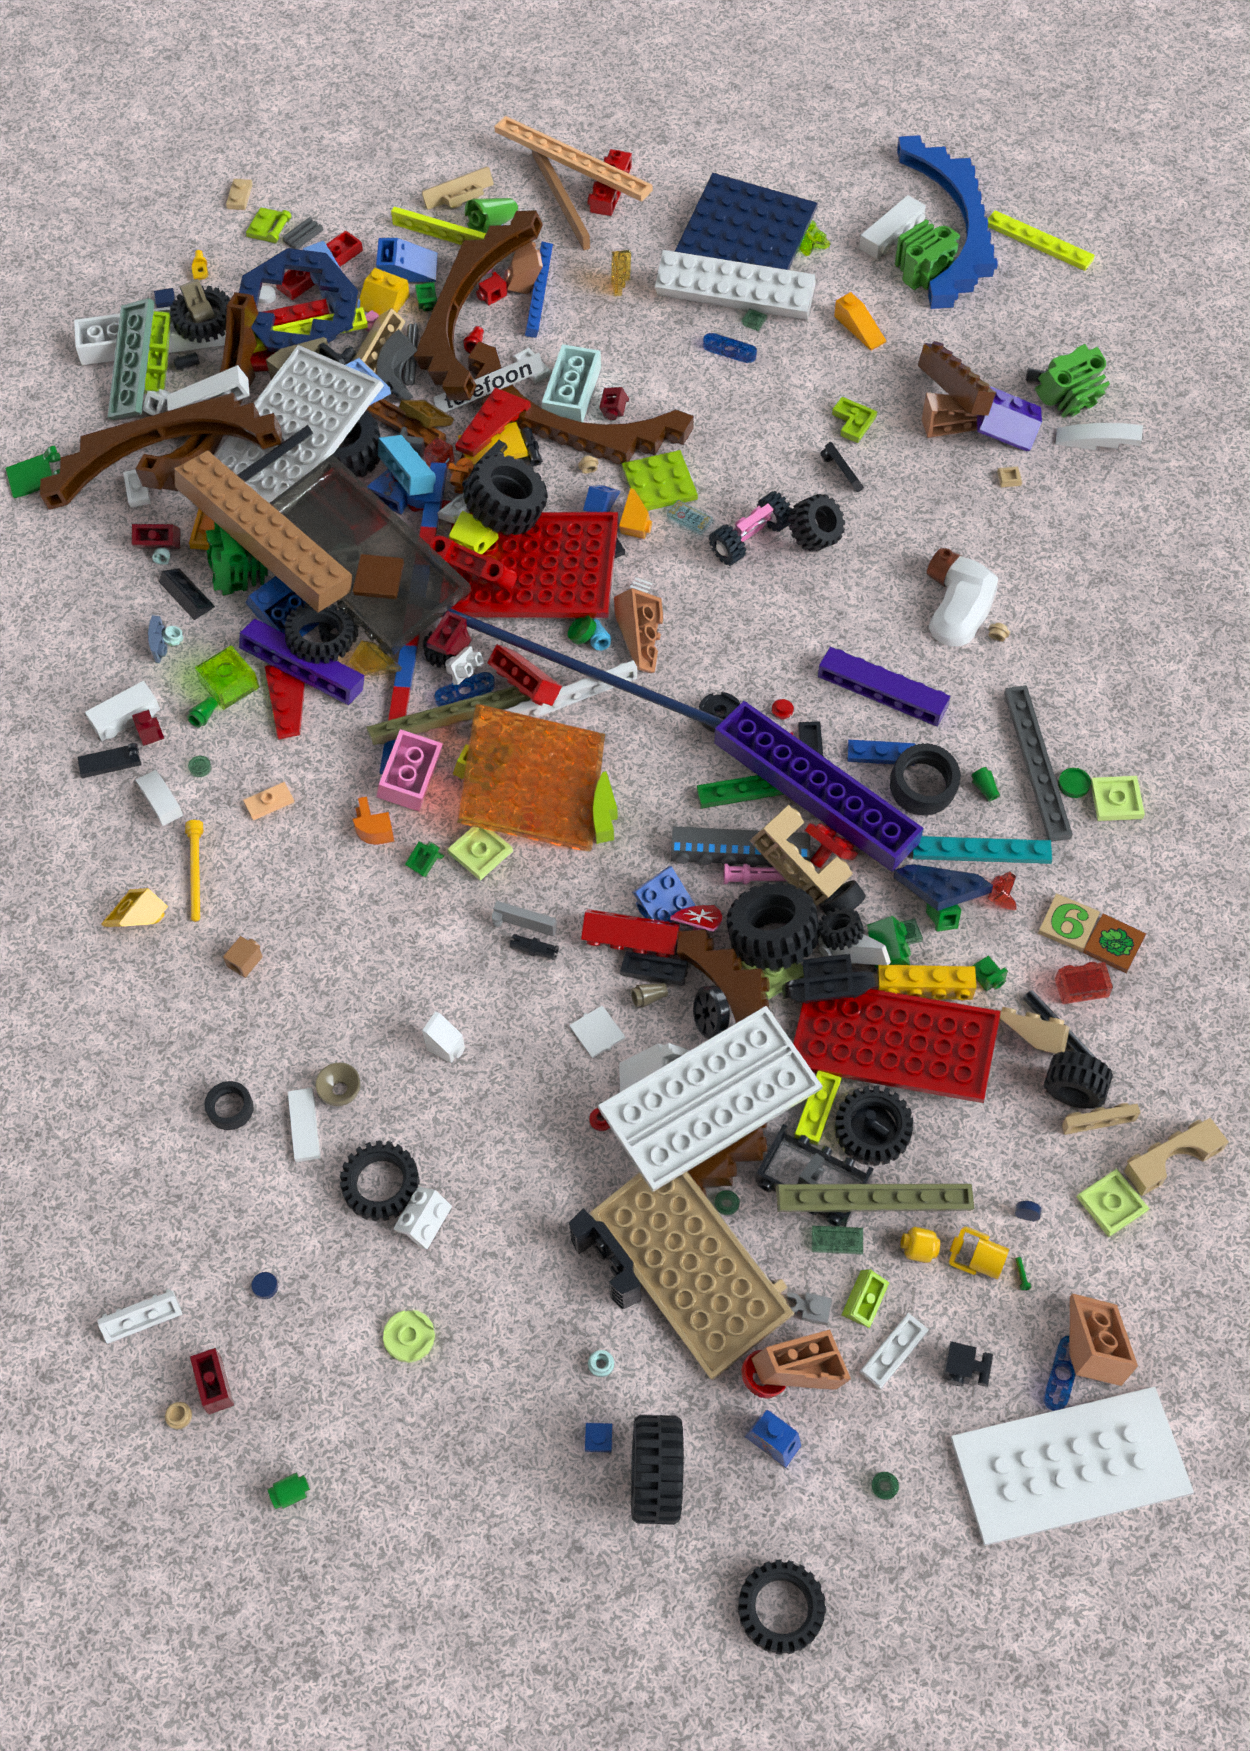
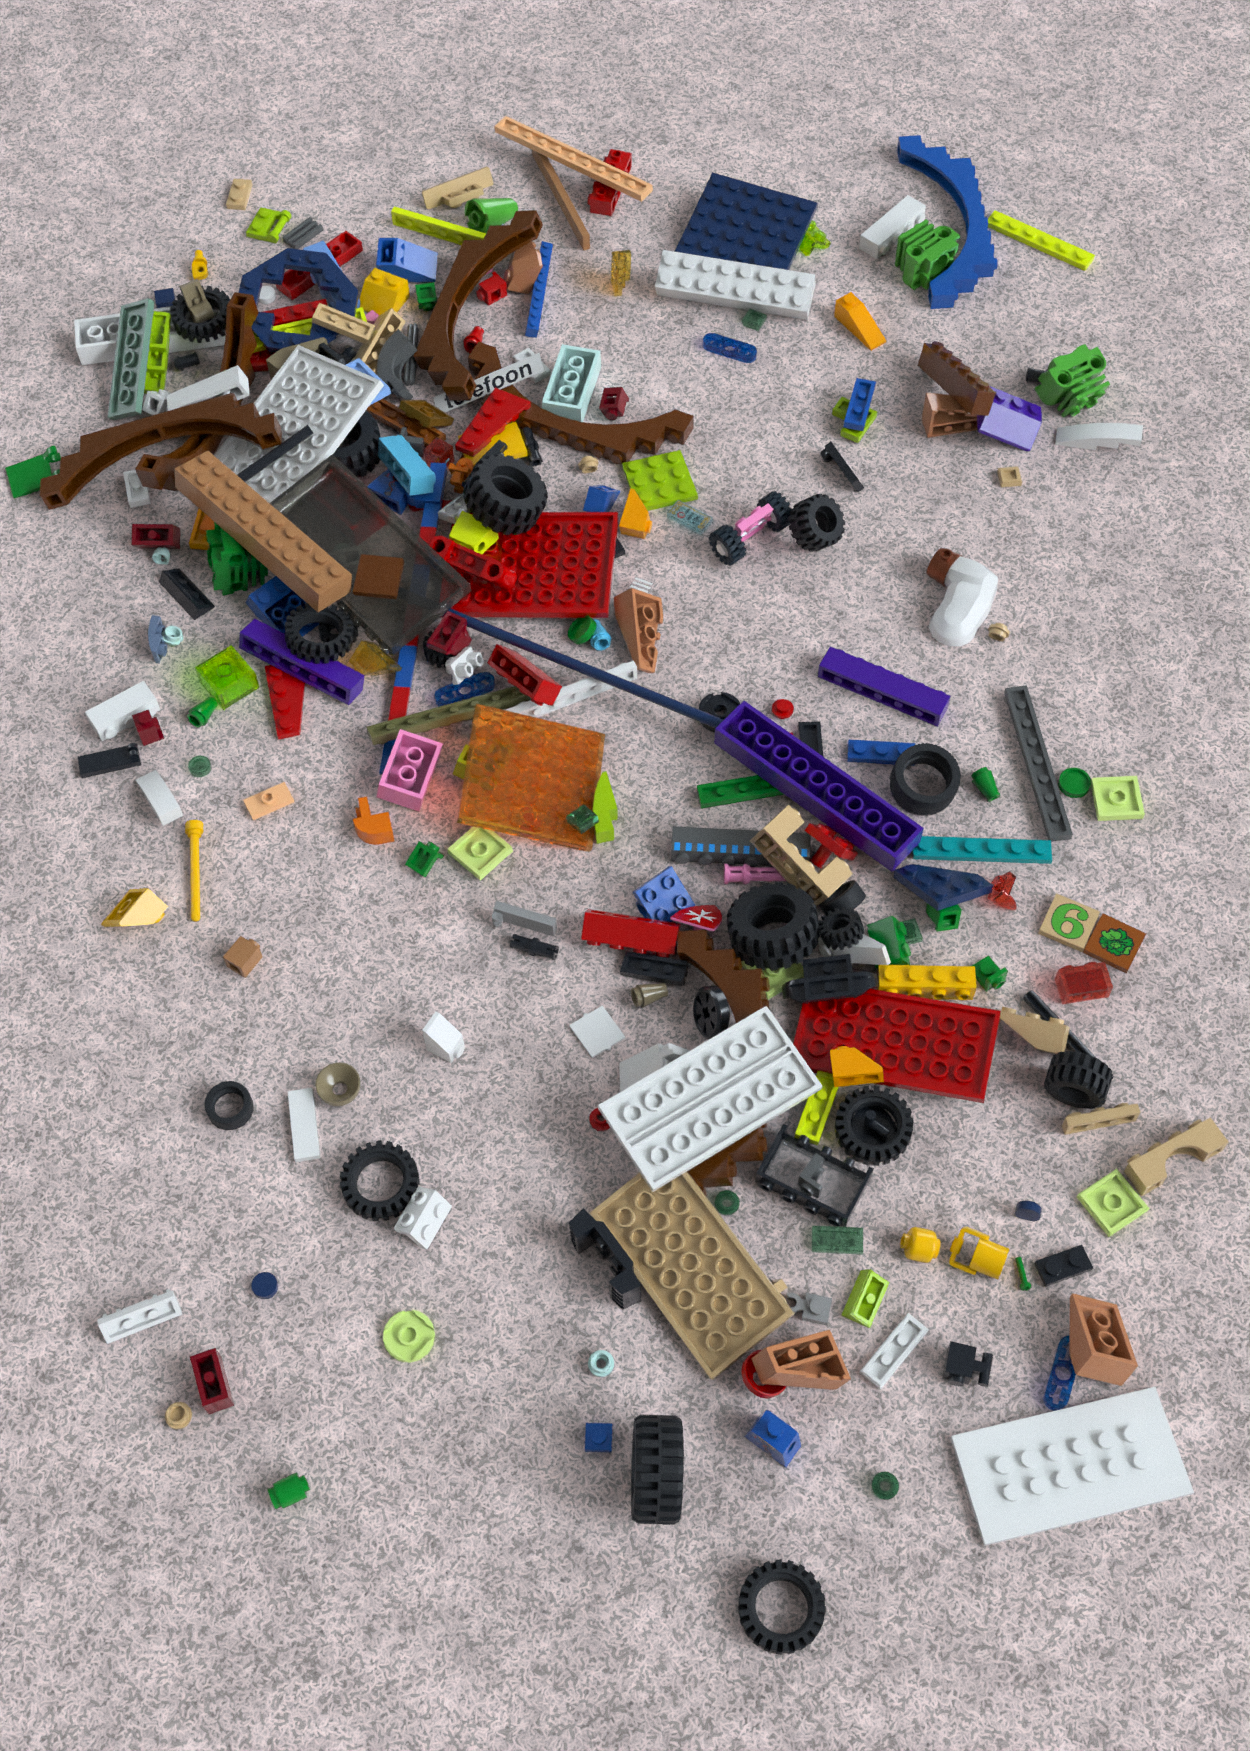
olive plate [776,1184,975,1212] -> none
none -> tan plate [312,303,375,345]
none -> clear green plate [566,804,599,834]
none -> light orange slope [830,1046,884,1087]
none -> blue plate [843,378,876,431]
none -> black plate [1034,1245,1093,1287]

